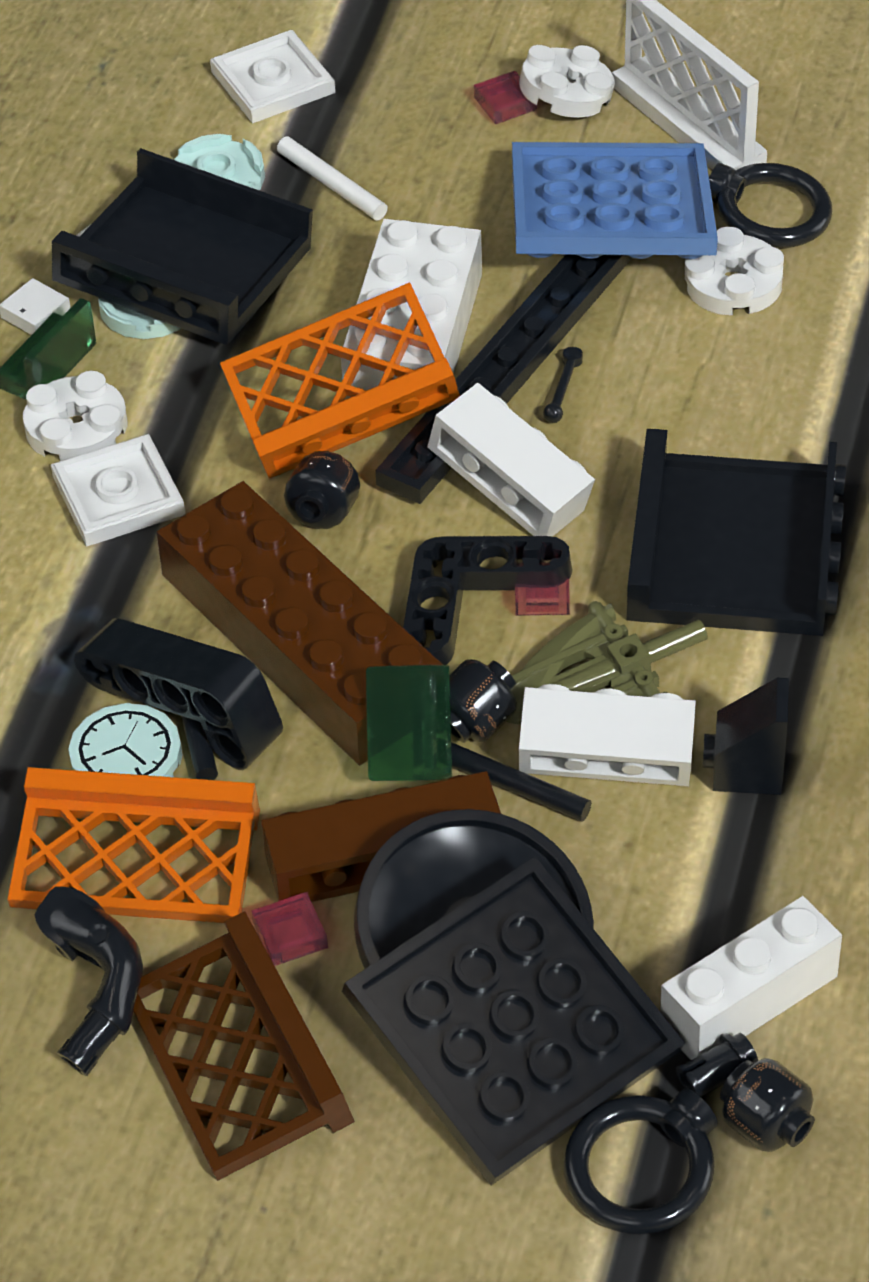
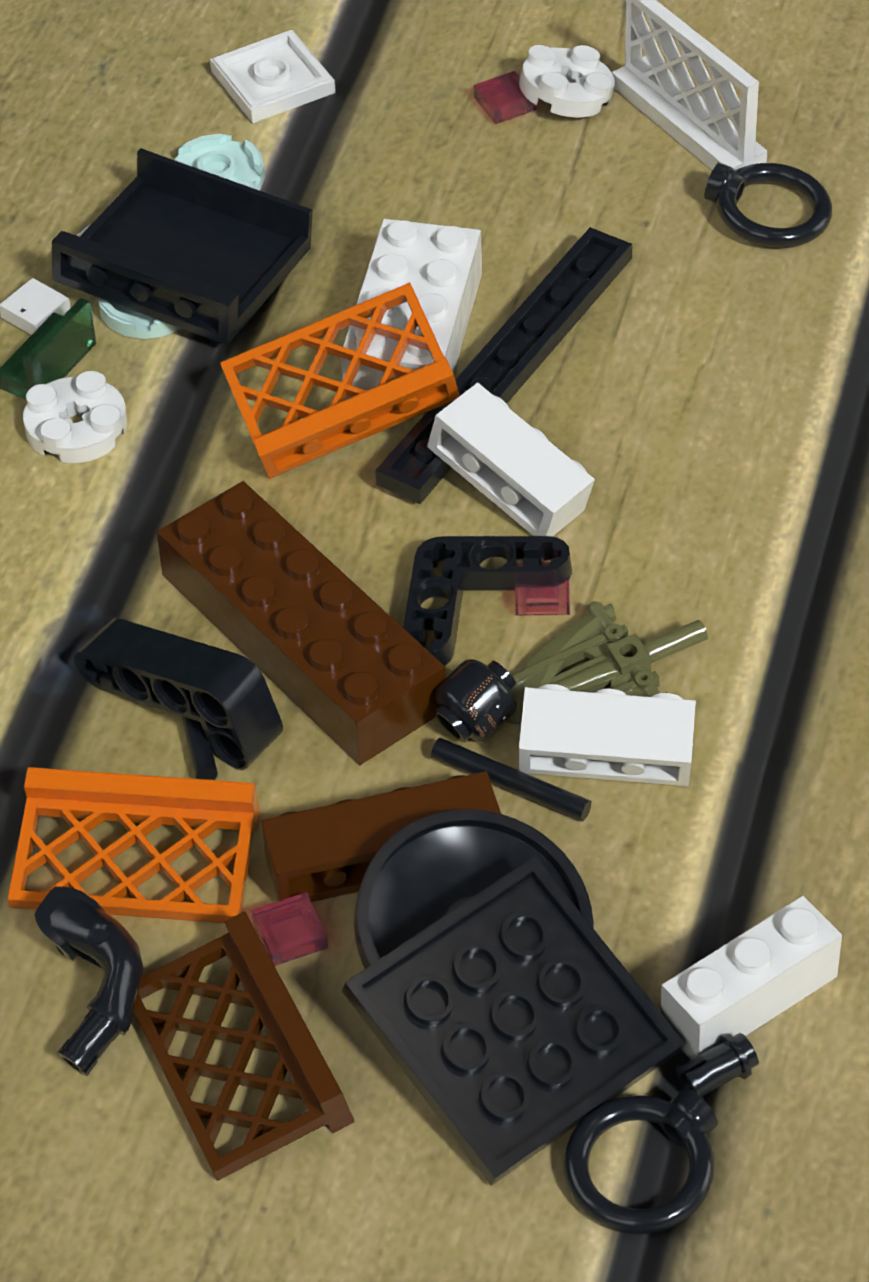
white tile [51,434,185,547] -> none
light aqua tile [68,703,183,777] -> none
white bar [277,136,388,221] -> none
black head [284,451,360,529] -> none
clear green panel [366,665,452,781] -> none
medium blue plate [512,142,718,259] -> none
black hinge [543,347,583,423] -> none
black panel [627,428,846,636] -> none
white plate [685,227,784,315] -> none
black slope [703,677,789,795] -> none
black head [720,1058,815,1152] -> none

